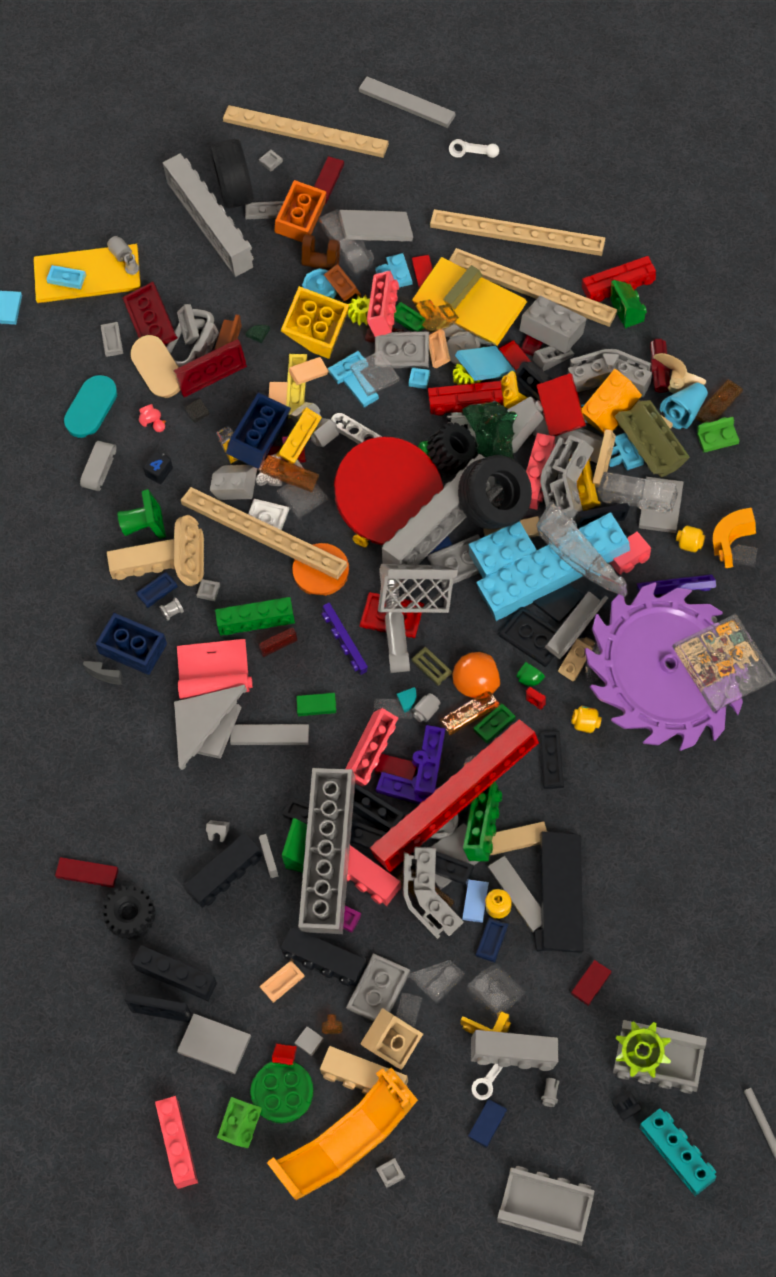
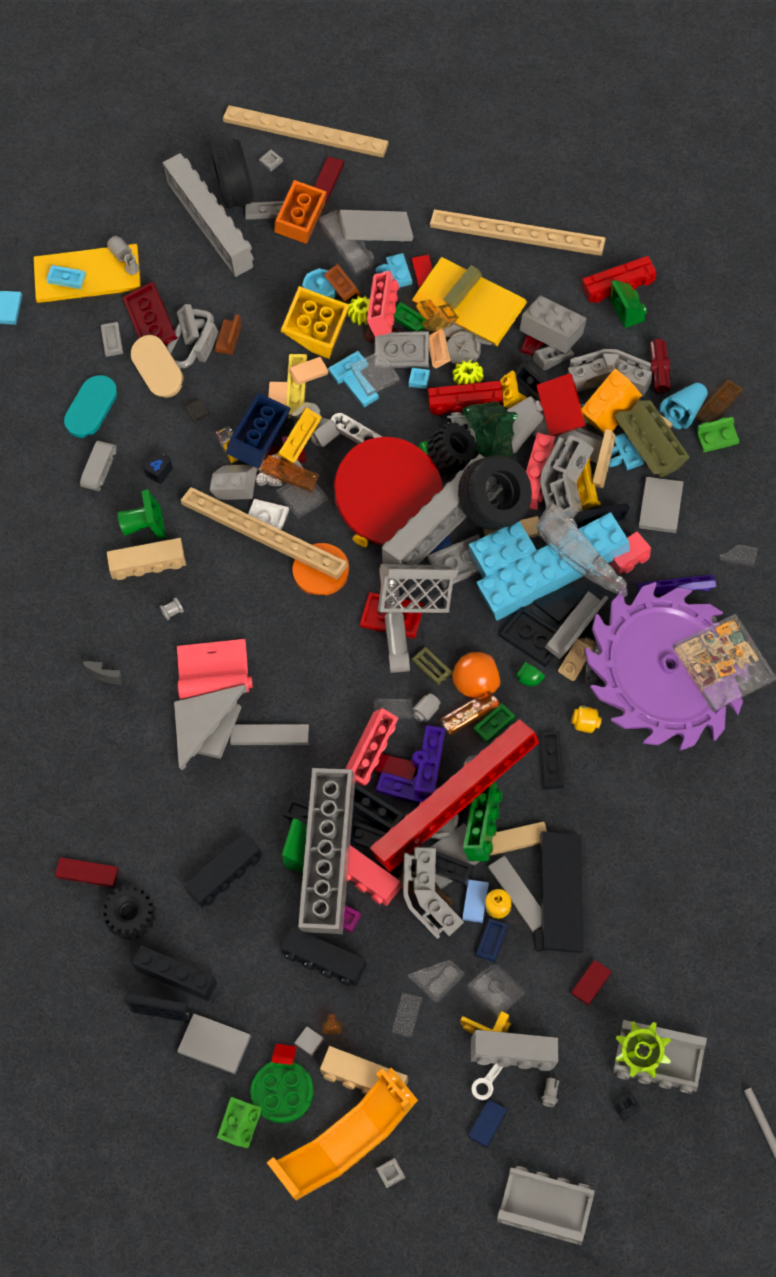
dark blue brick [96,613,167,675] -> none
dark blue tile [136,572,178,608] -> none
coral animal [139,404,166,432] -> none
coral brick [155,1096,198,1189] -> none
dark red tile [173,339,247,398] -> none
tan tile [174,515,204,586] -> none
light grey tile [196,579,220,601] -> none
light grey tile [206,820,230,842] -> none
green brick [215,597,295,636] -> none
clear green tile [245,325,270,343] -> none
clear red tile [259,628,298,657] -> none
light grey tile [259,834,278,878] -> none
light nougat tile [260,961,305,1003] -> none
green tile [296,693,337,716] -> none
reddish brown connector [301,234,340,270] -> none
dark purple hinge [321,603,368,675] -> none
light grey tile [346,953,410,1021] -> none
light grey tile [359,77,456,128] -> none
tan slope [361,1008,423,1070] -> none
teal tile [397,687,417,713] -> none
white piece [449,139,499,158] -> none
tan plate [449,248,617,327] -> none
medium azure tile [455,346,516,381] -> none
red tile [499,340,531,372] -> none
red tile [526,687,546,710] -> none
clear brick [598,472,678,513] -> none
teal brick [639,1108,716,1196] -> none
tan piece [654,353,706,394] -> none
yellow head [676,526,705,553] -> none
light orange arch [713,508,756,568] -> none

